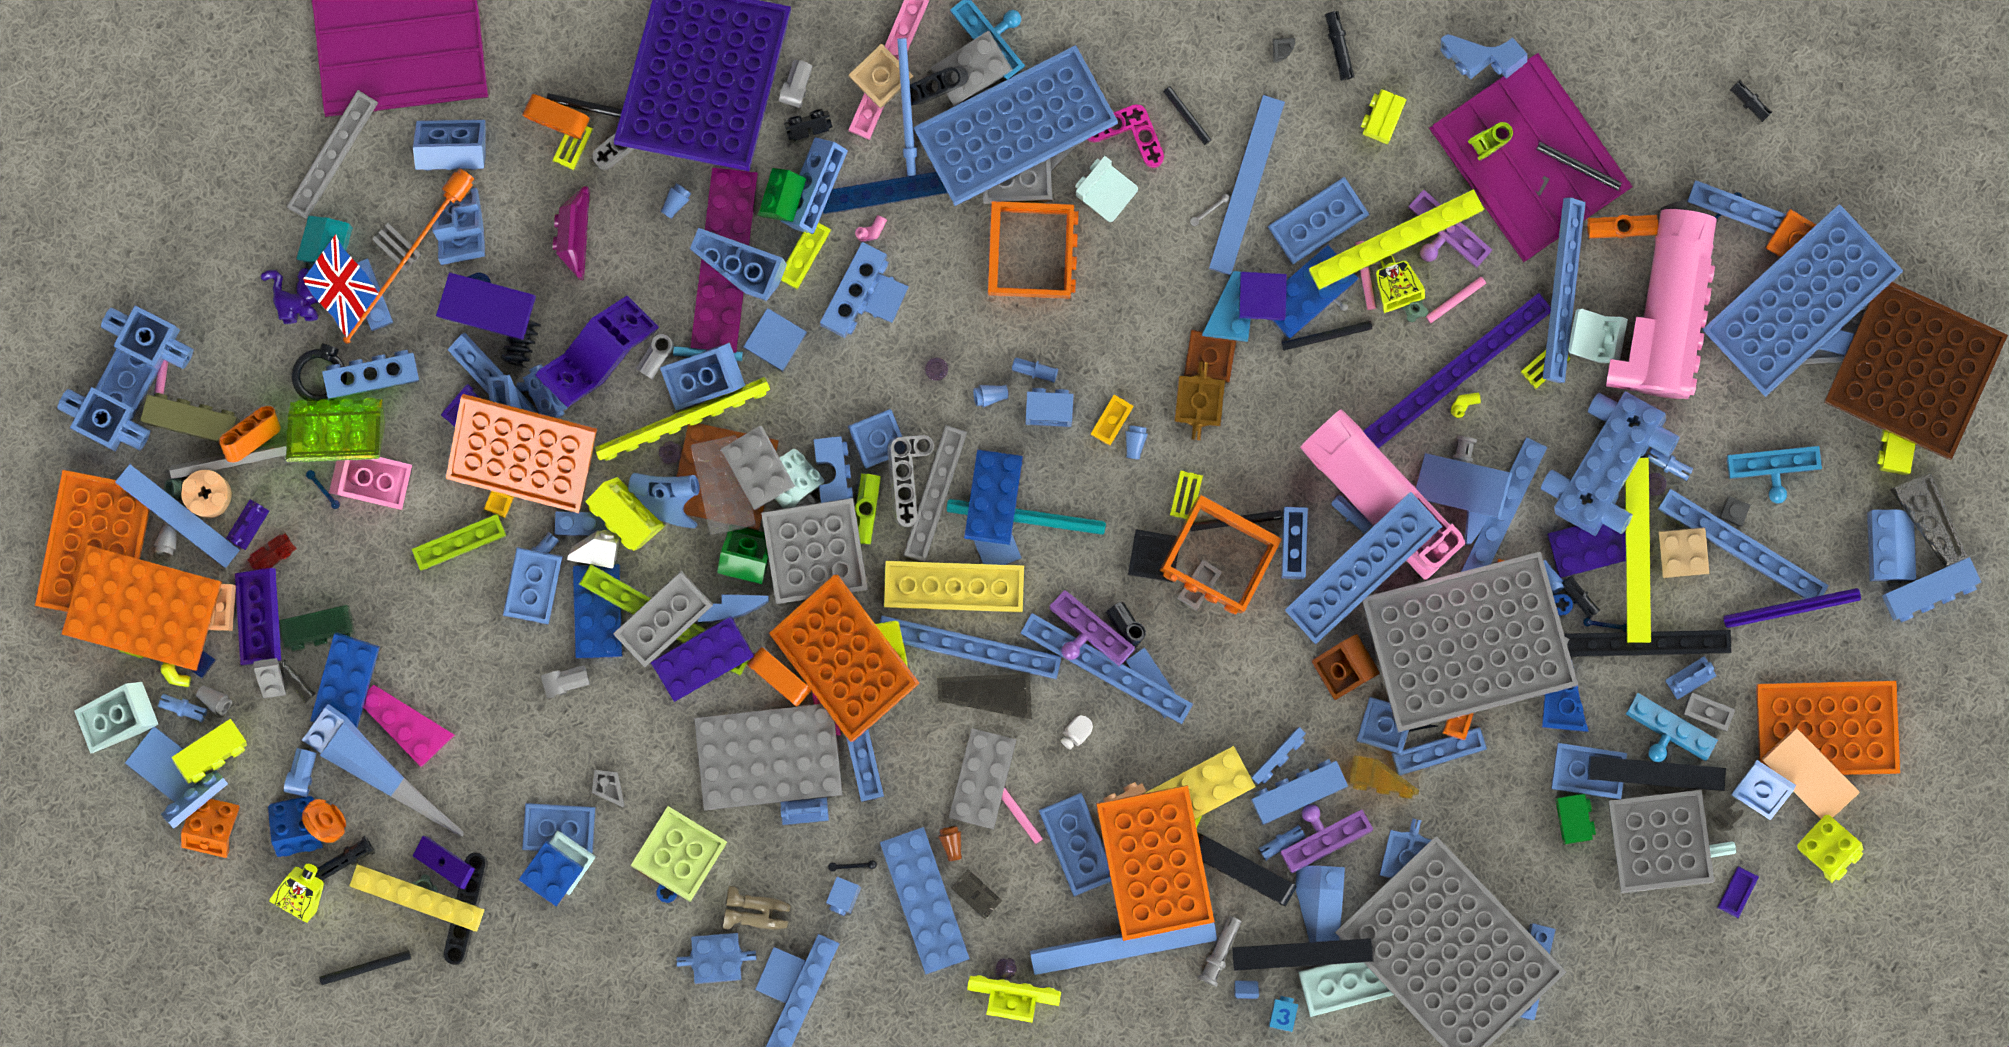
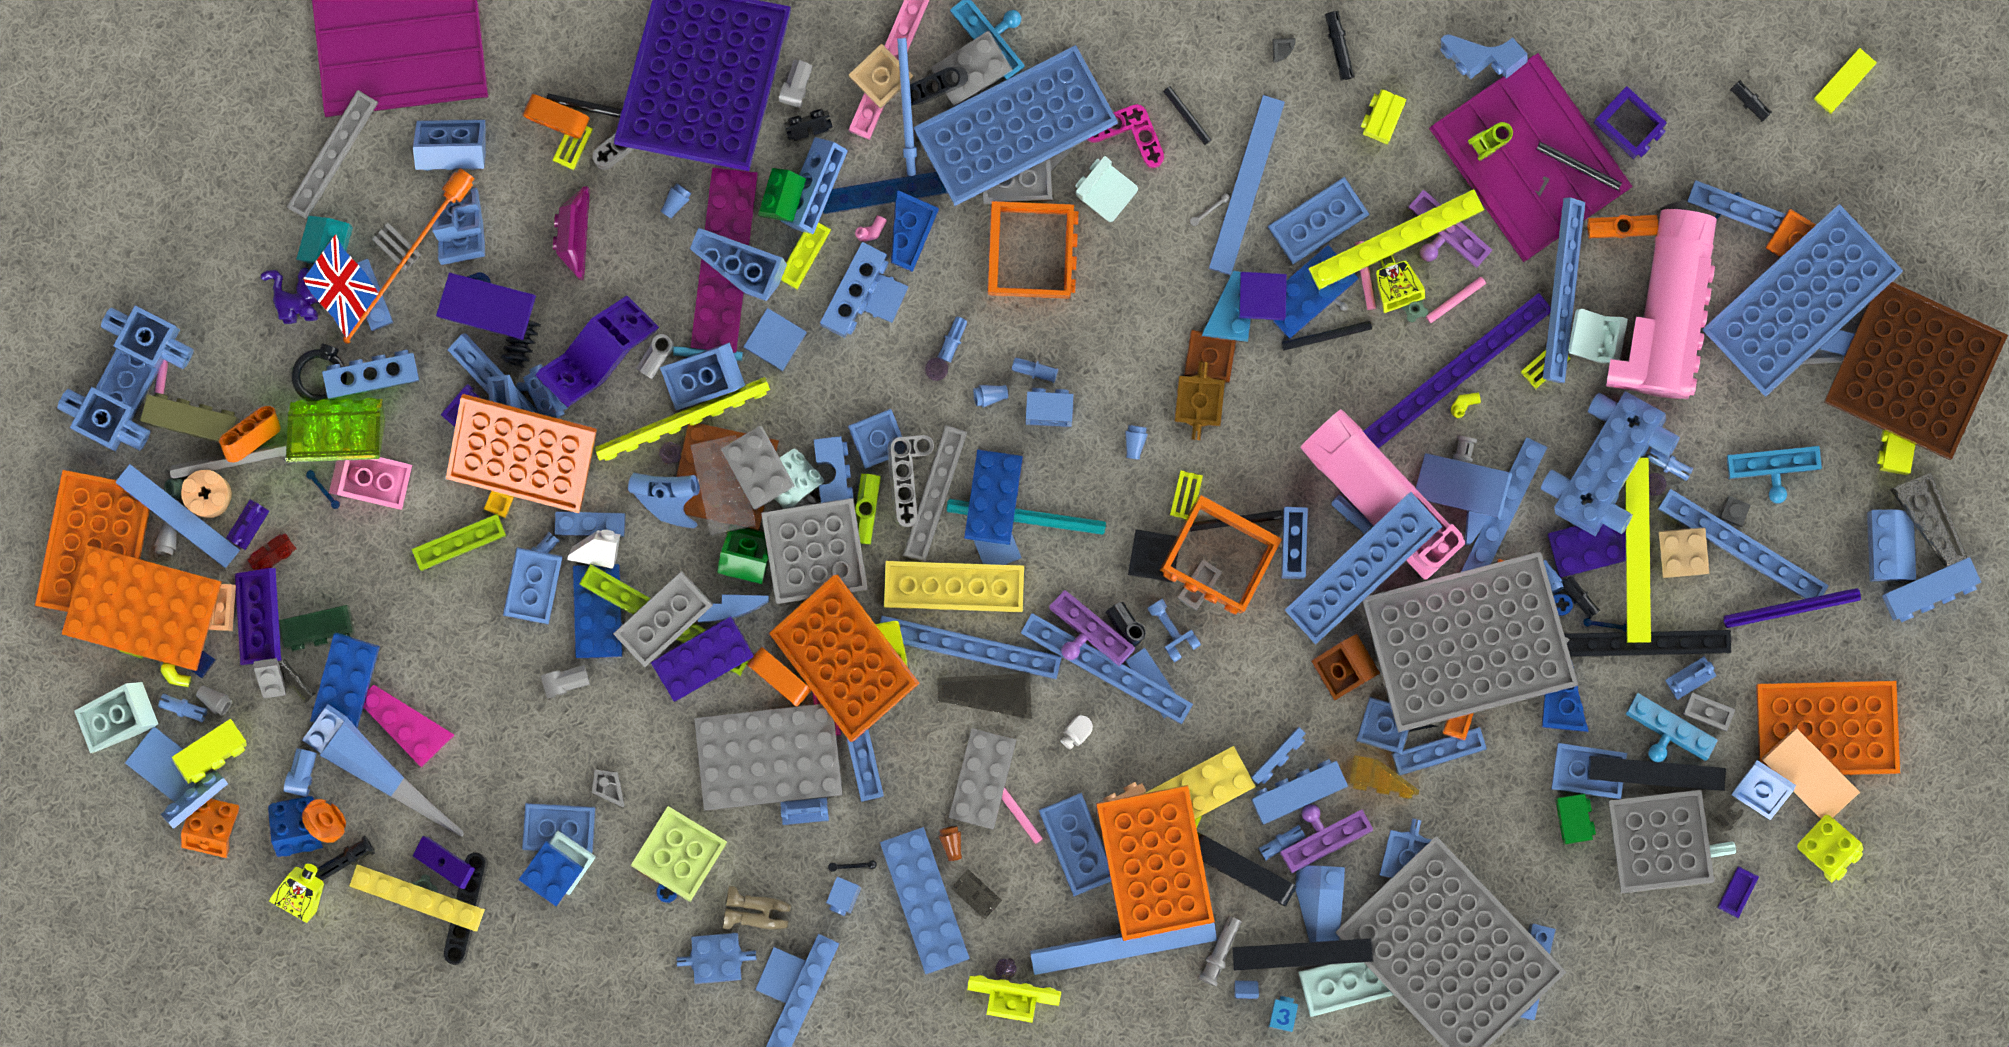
black bar [319,950,412,985] -> none
neon yellow slope [585,477,666,551] -> none
yellow plate [1090,395,1134,446] -> none
none -> blue wing [891,190,939,272]
none -> medium blue axle [937,317,967,363]
none -> medium blue bar [1147,598,1201,662]
none -> dark purple window [1593,86,1667,160]
none -> neon yellow tile [1814,48,1877,114]

